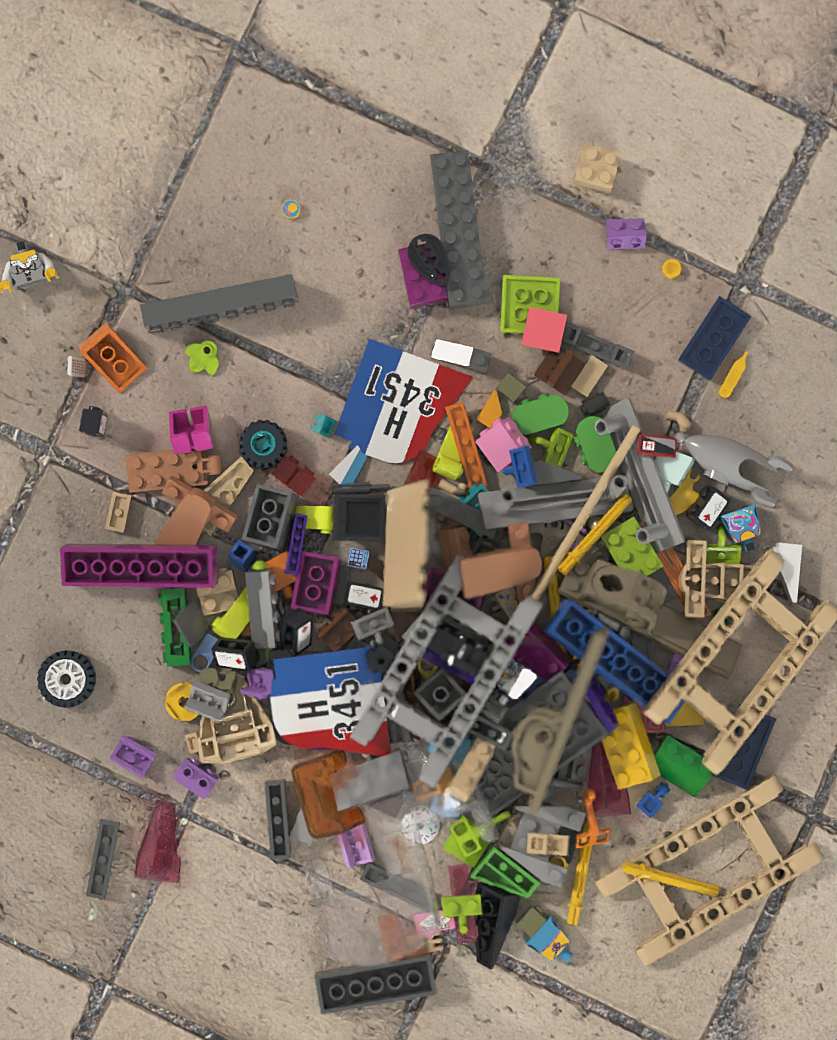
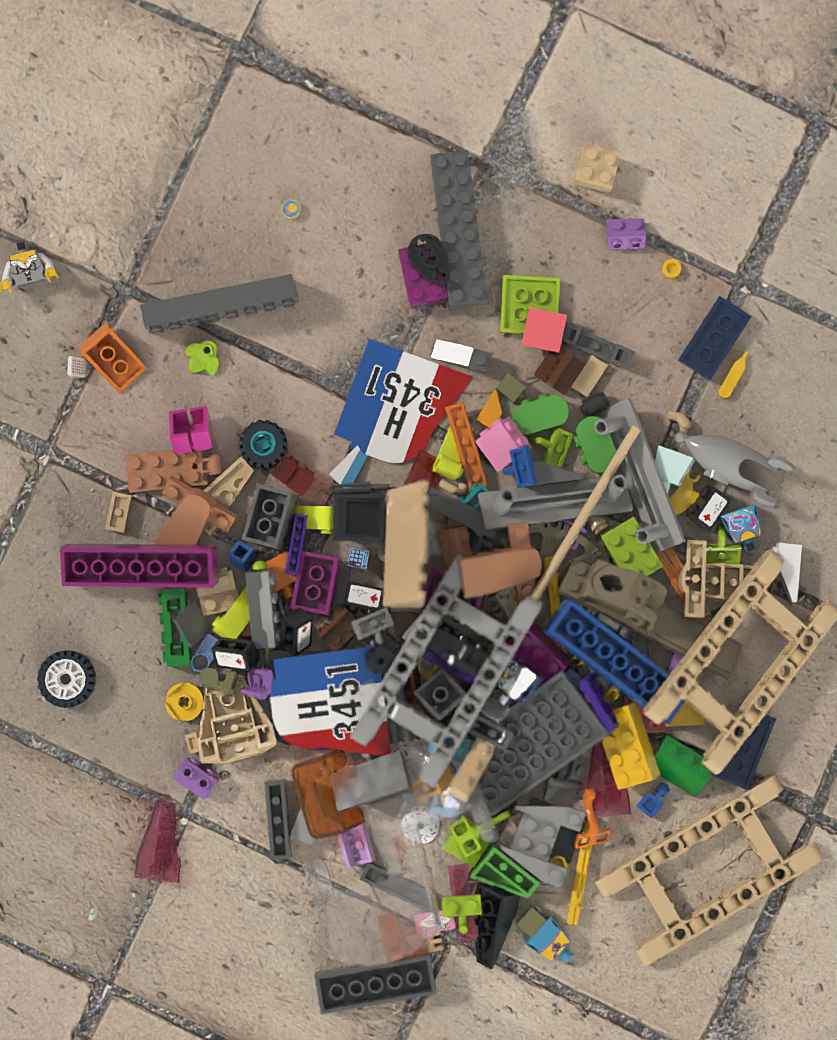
black brick [79,406,108,438] -> none
dark grey plate [86,819,120,900] -> none
medium lavender bracket [109,735,156,779] -> none
light grey bracket [185,680,230,722] -> none
teal tile [310,414,336,438] -> none
dark tan piece [511,626,611,816] -> none
tan slope [527,833,569,856] -> none
yellow axle [558,494,632,576] -> none
yellow axle [622,861,719,897] -> none
slope [637,434,677,458] -> none

